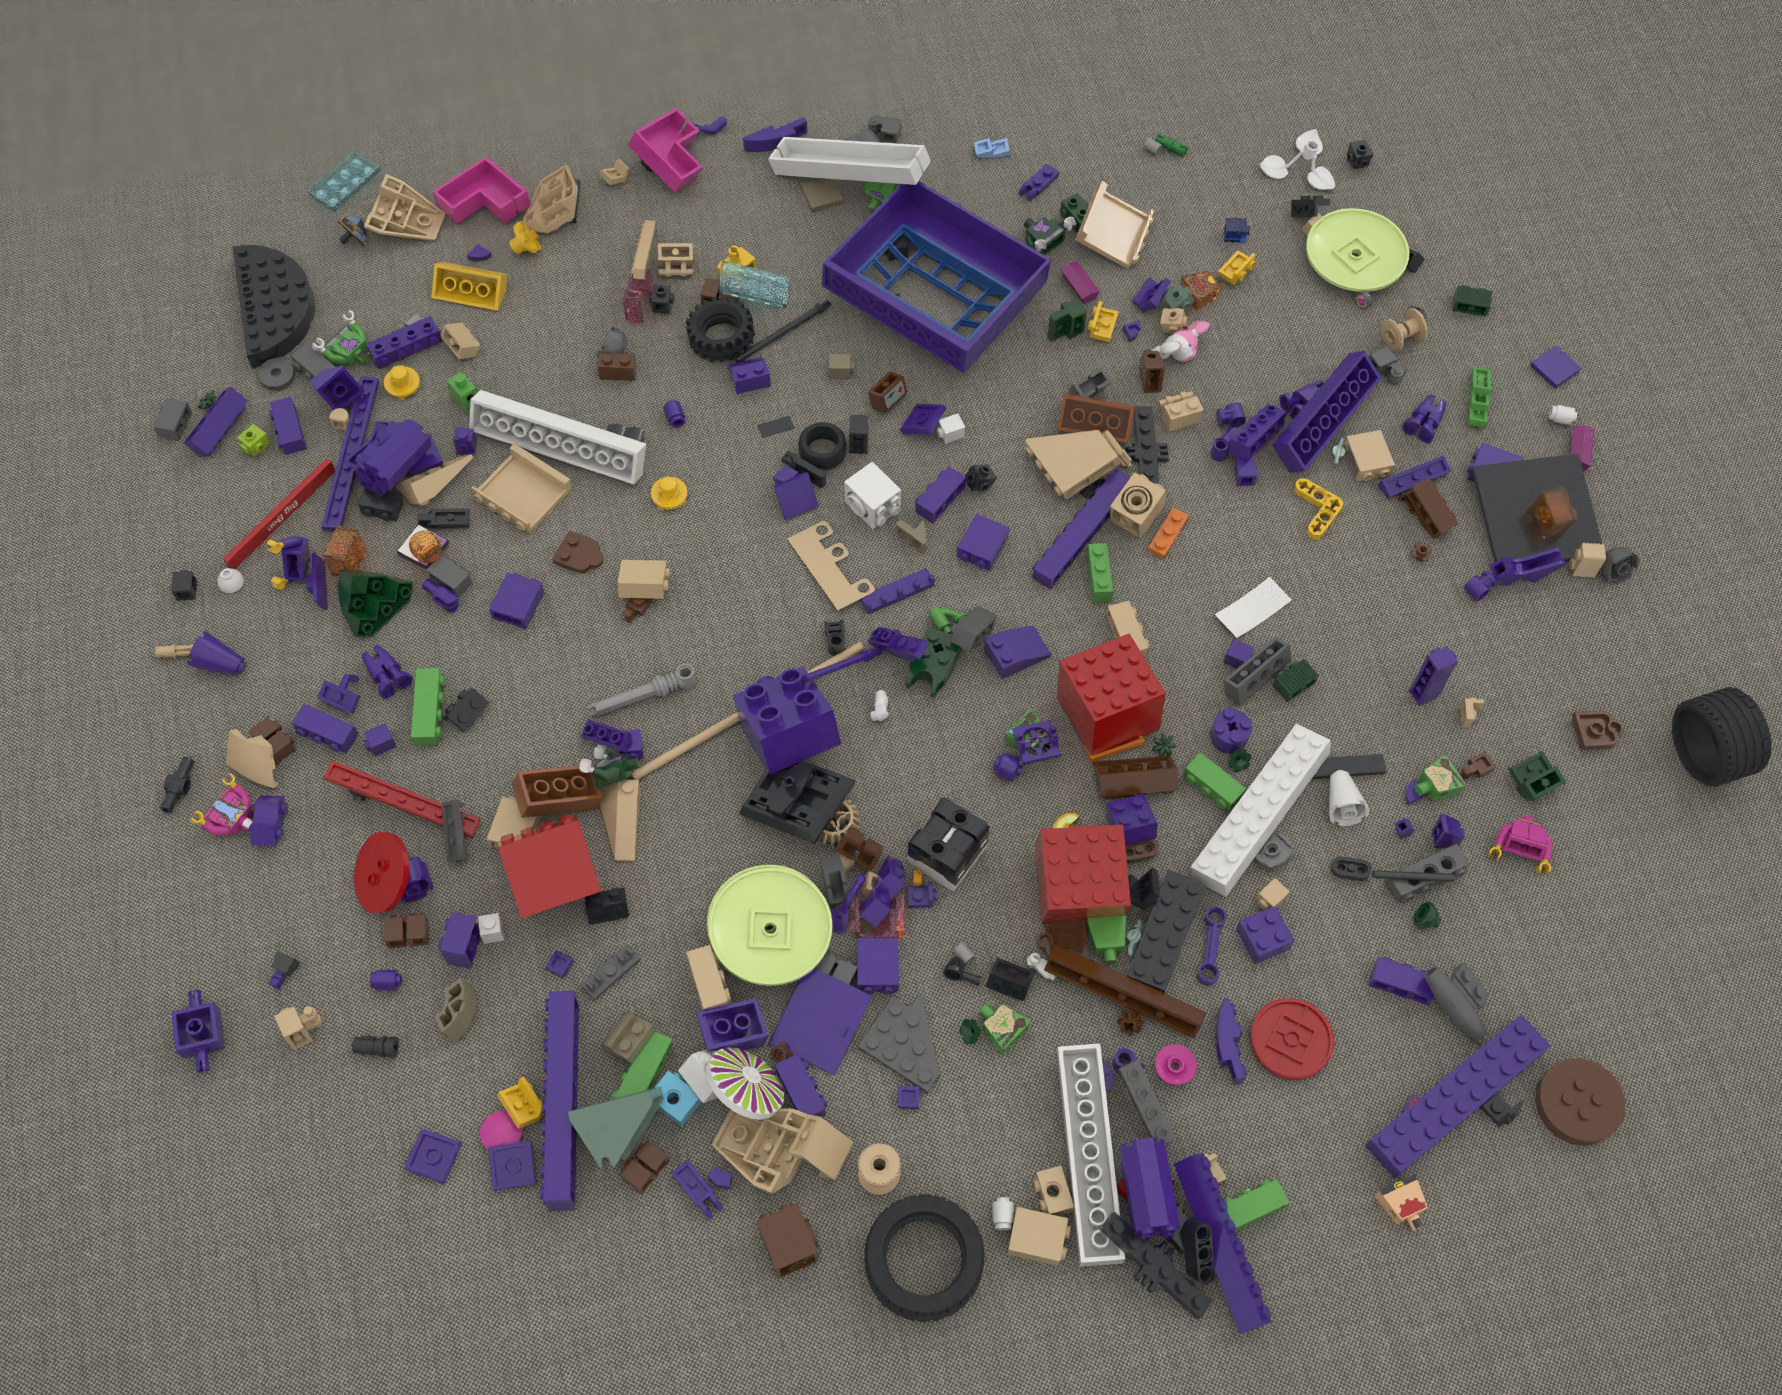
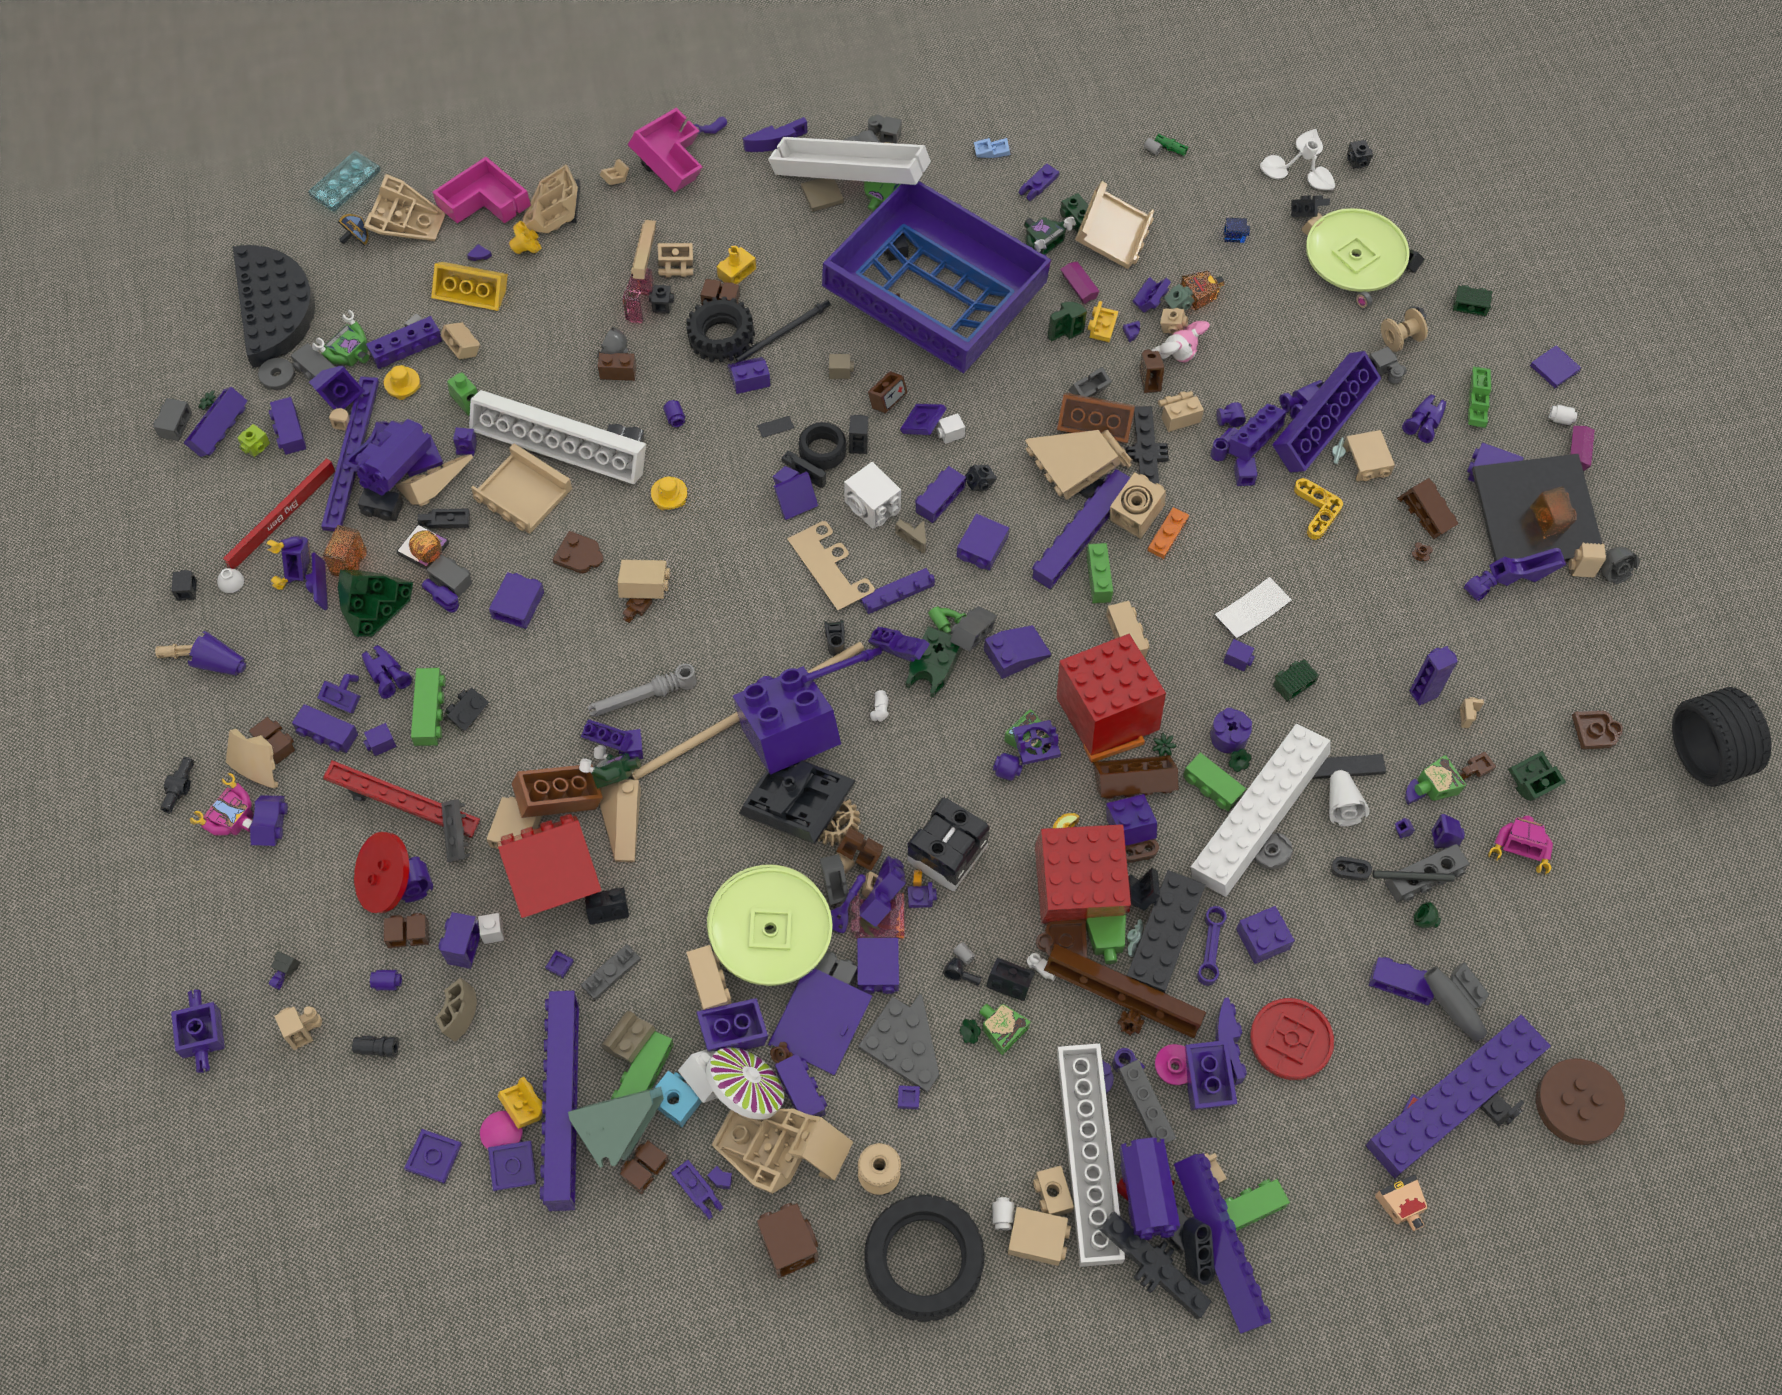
clear light blue plate [719,261,789,308] -> none
yellow bracket [1217,250,1256,285] -> none
dark grey brick [1224,636,1292,704] -> none
tan brick [1255,878,1290,911] -> none
dark purple hinge [1378,455,1451,498] -> none
none -> dark purple slope [1185,1040,1237,1111]

